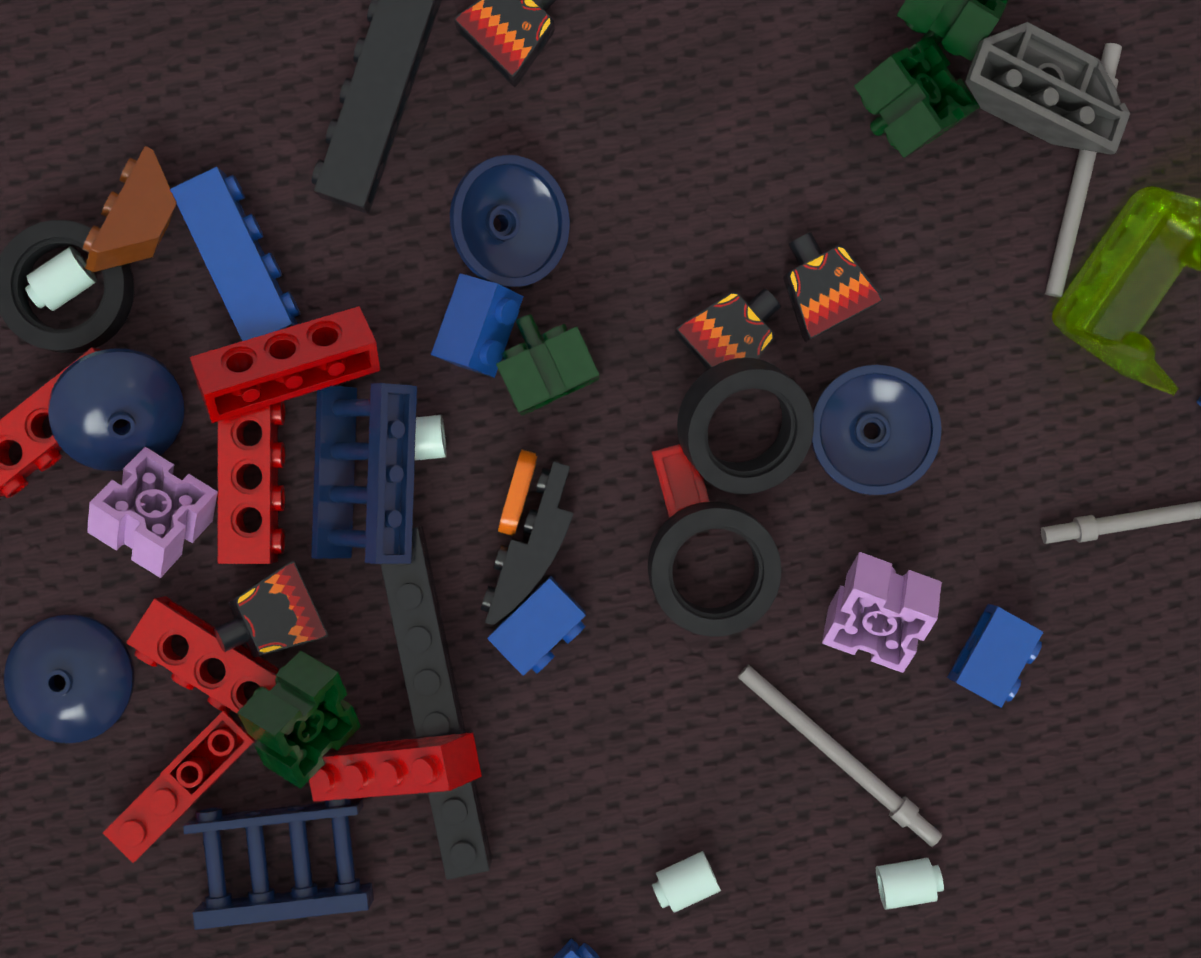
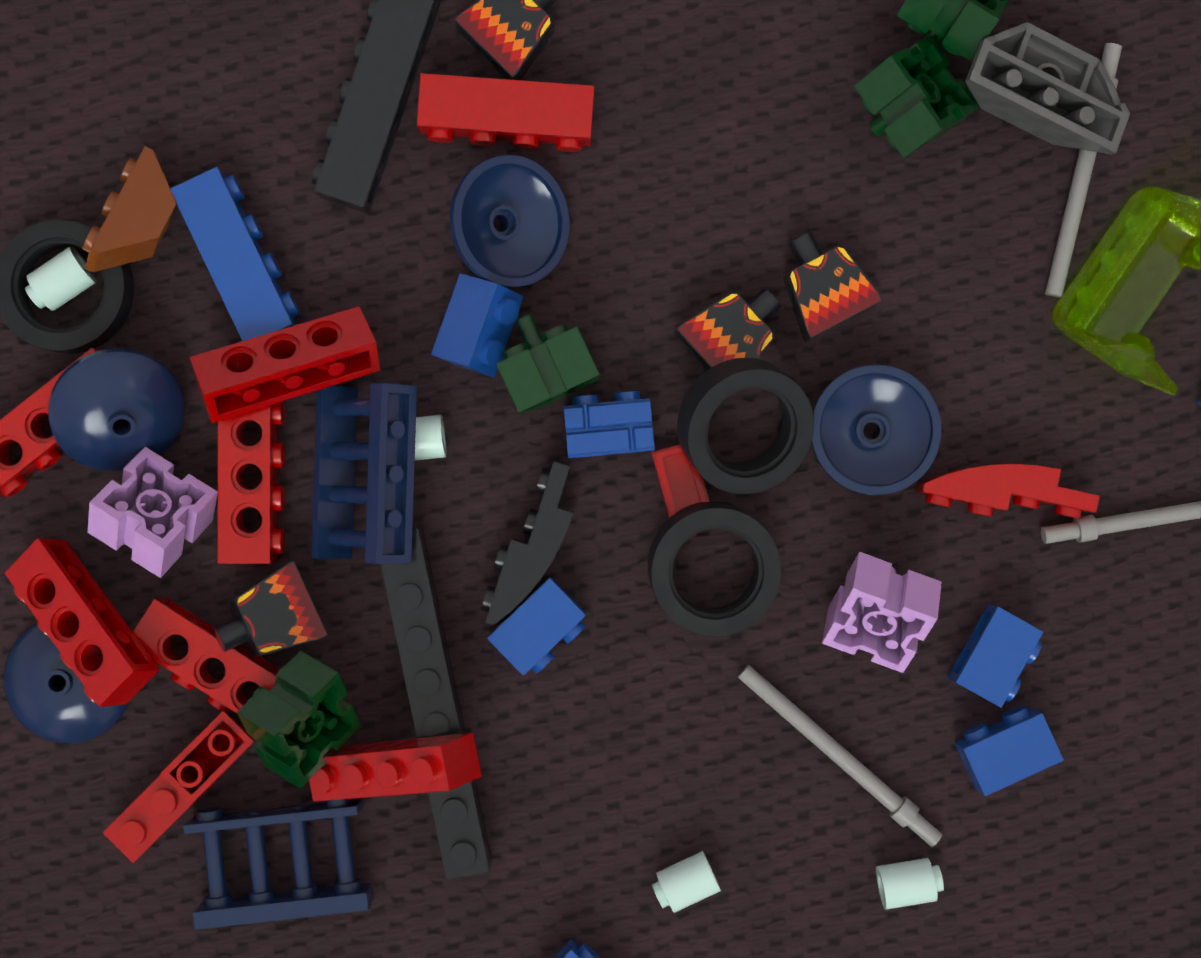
orange tile [498,449,538,536] -> none
none -> red brick [4,538,160,707]
none -> red brick [417,73,594,152]
none -> blue brick [563,391,655,458]
none -> red slope [915,464,1100,519]
none -> blue brick [954,705,1064,796]

